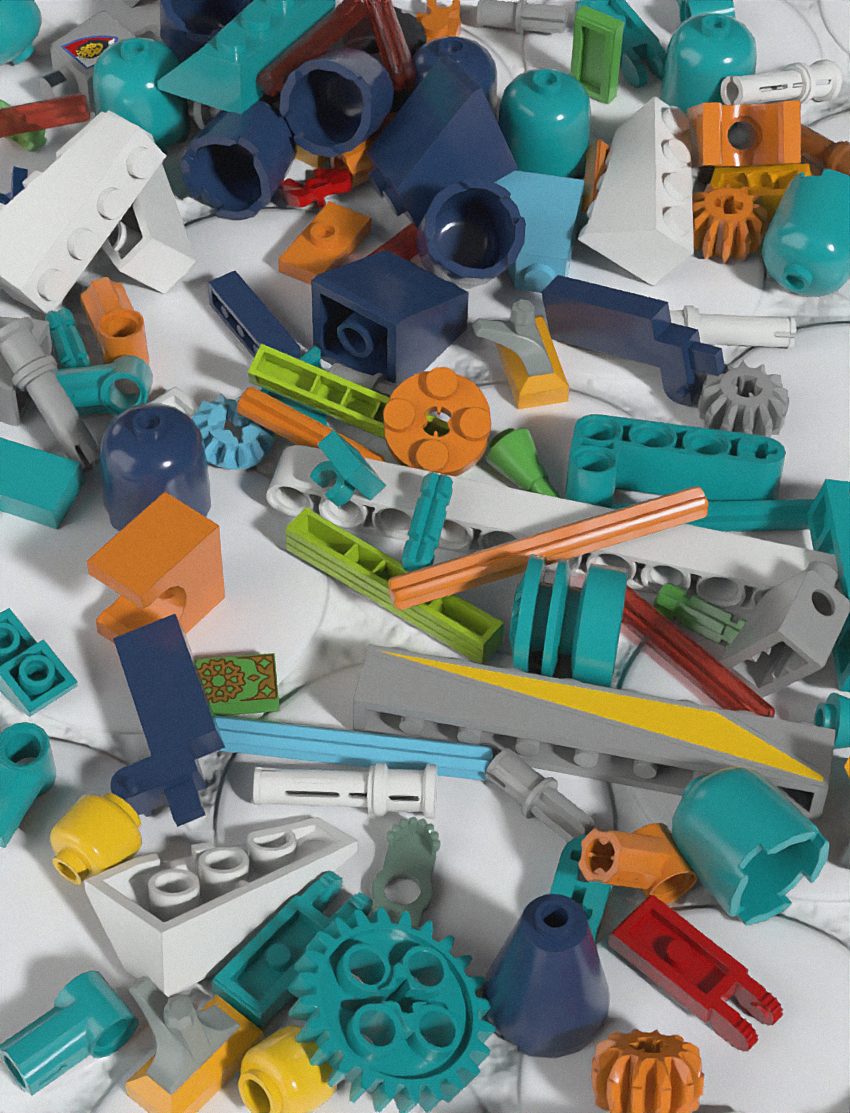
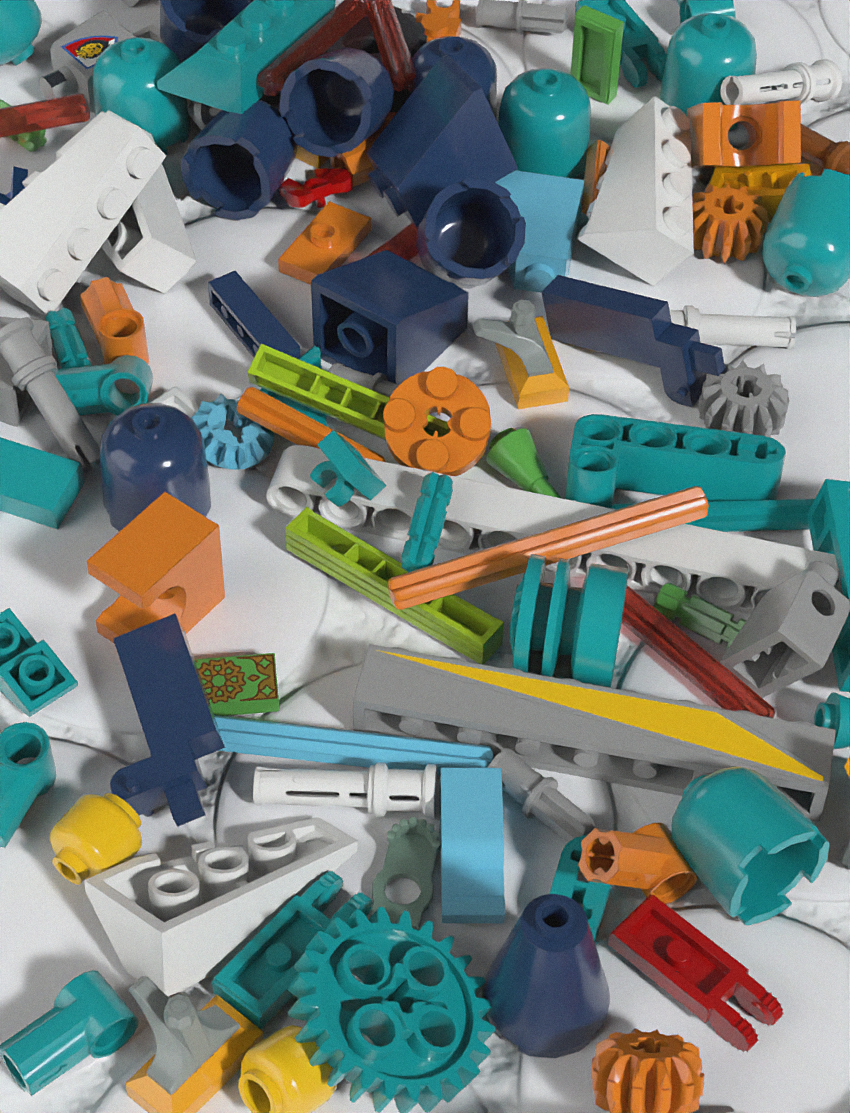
none -> medium azure piece [440,768,505,924]

